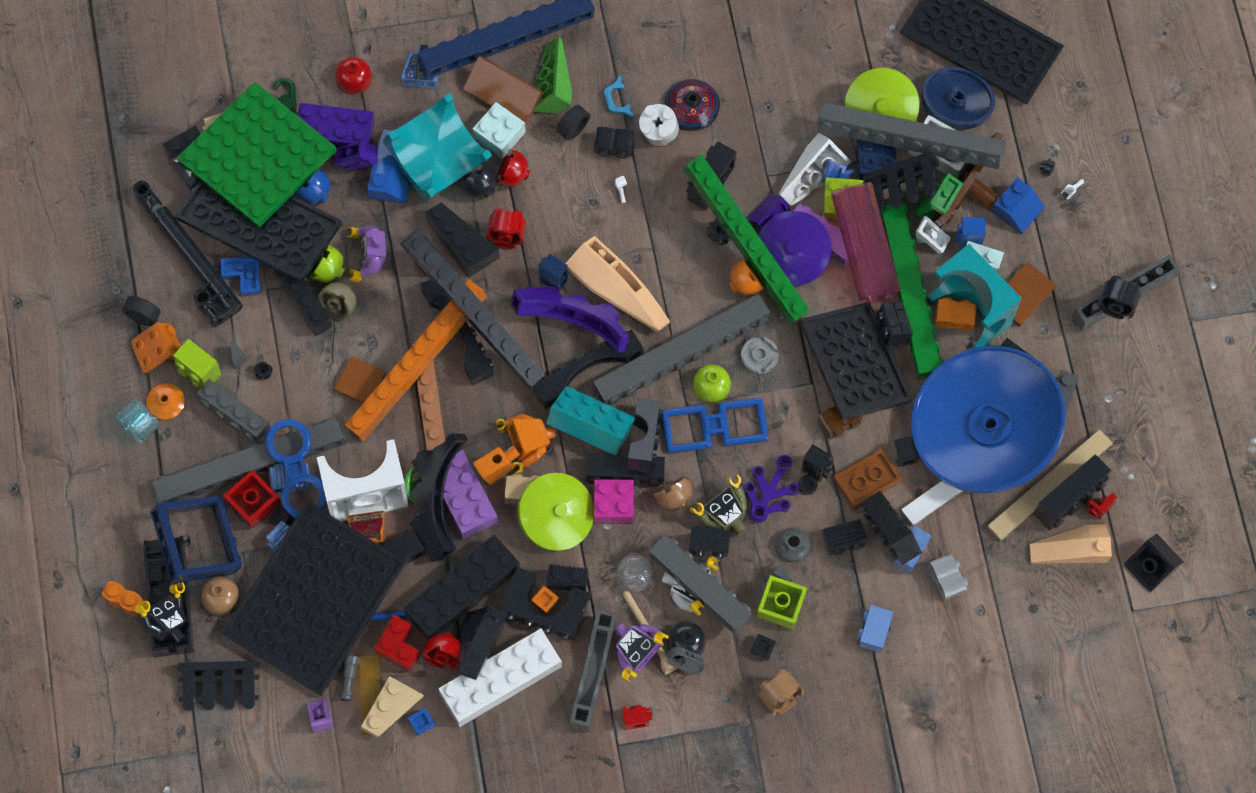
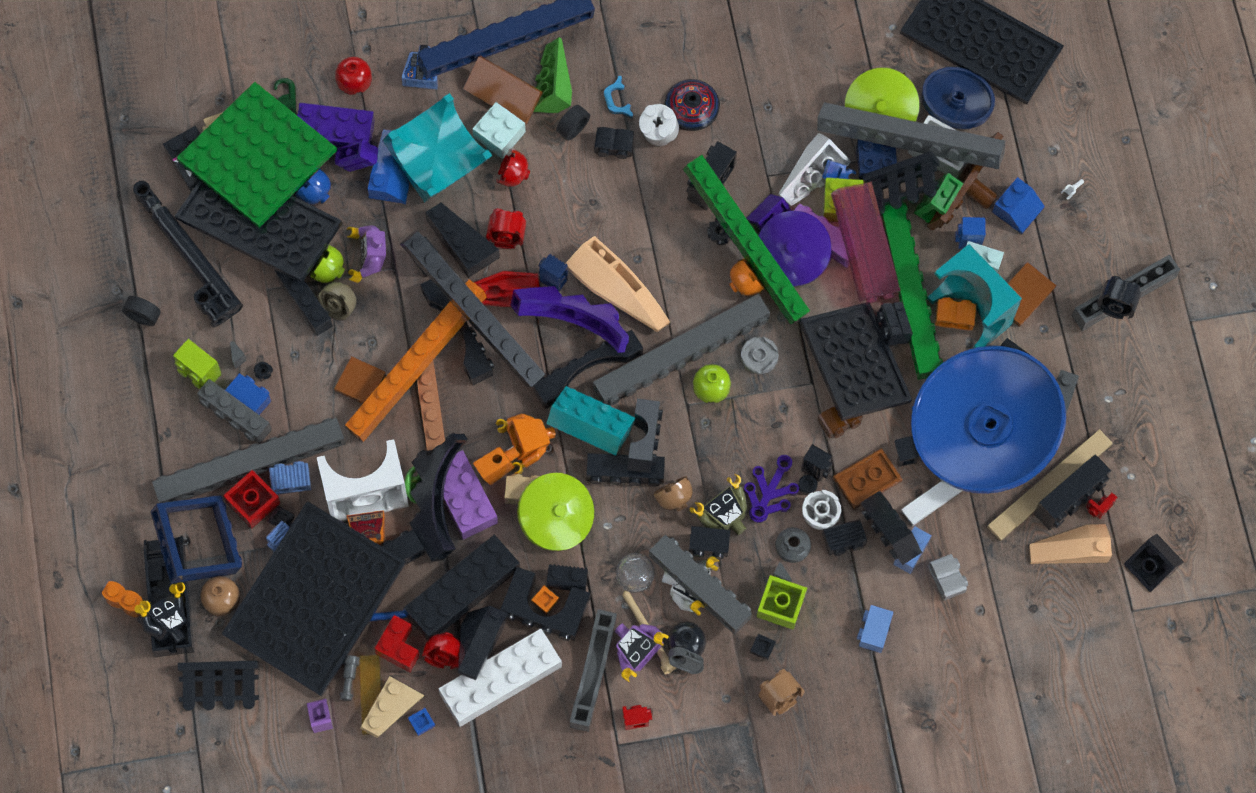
clear light blue brick [114,398,161,444] -> none
orange bracket [131,322,182,373] -> none
orange dish [146,383,185,420] -> none
blue plate [221,257,260,295] -> none
blue bar [265,419,327,518] -> none
black cylinder [460,163,498,198] -> none
dark pink brick [594,480,634,524] -> none
white hand [615,176,627,203] -> none
blue bar [662,398,769,453] -> none
white slope [916,216,951,254] -> none
black plate [1040,158,1055,176] -> none
none -> blue brick [225,373,271,415]
none -> red piece [474,271,540,307]
none -> white cylinder [802,490,841,530]

